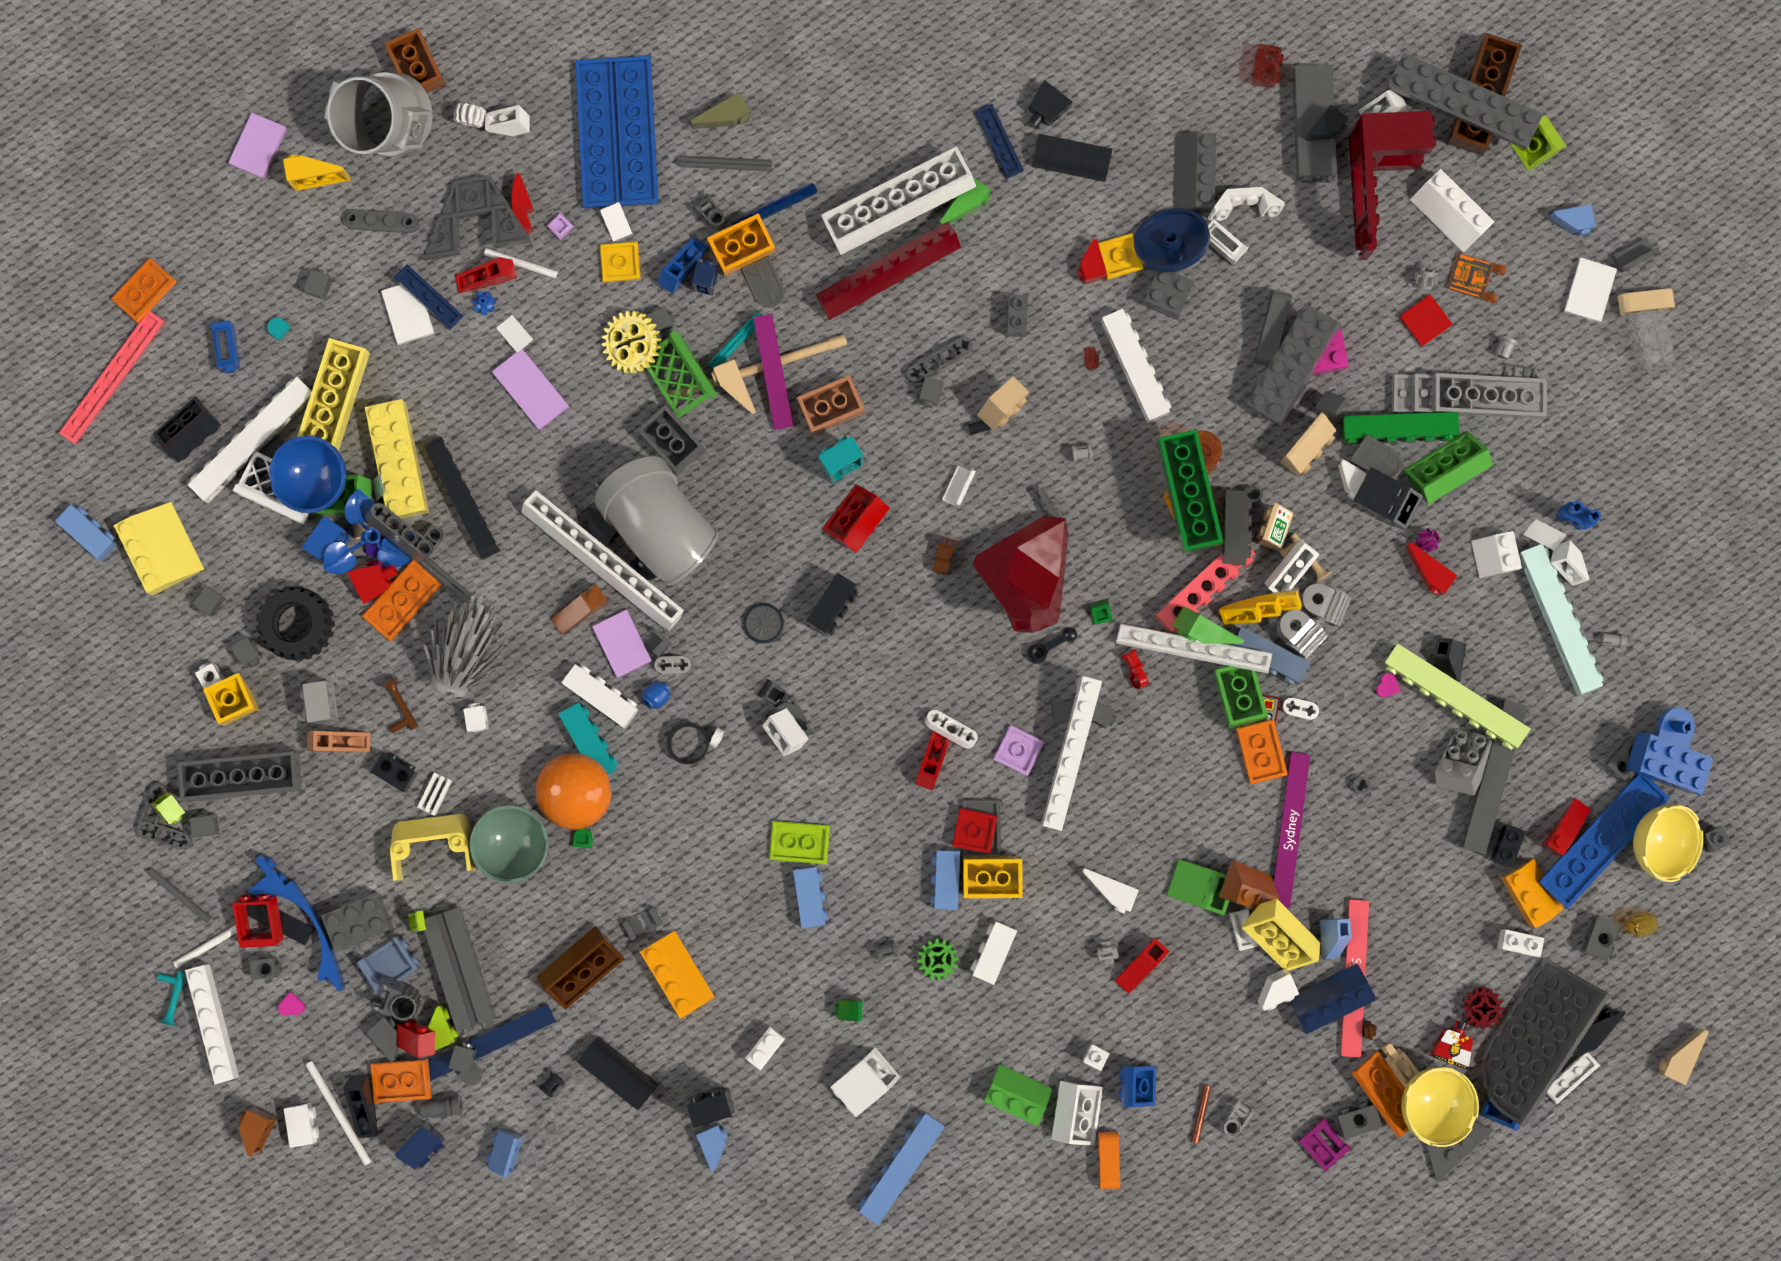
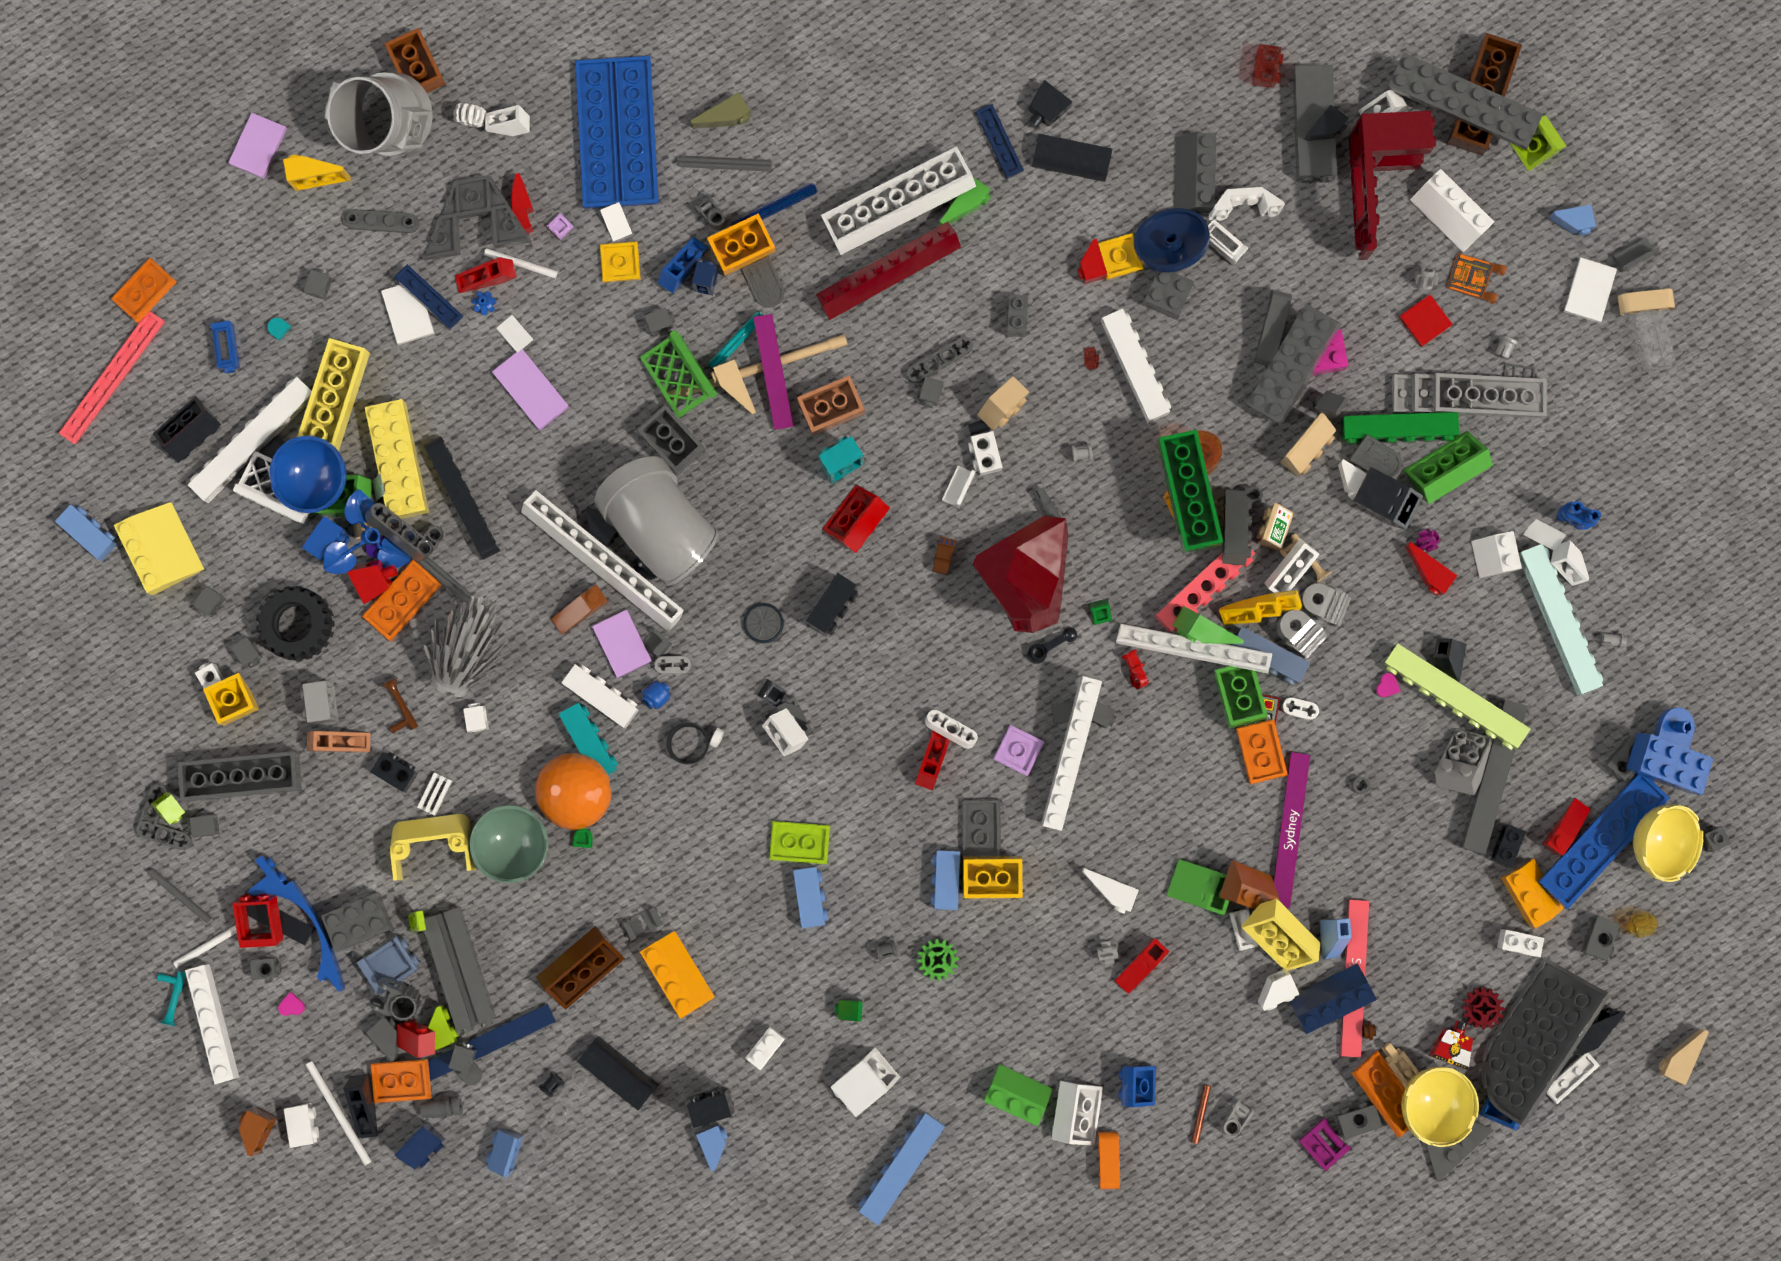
light yellow gear [602,311,661,373] -> none
red tile [952,808,998,854] -> none
white brick [970,921,1017,985] -> none
white brick [1082,1043,1110,1071] -> none
none -> white brick [968,431,1003,476]

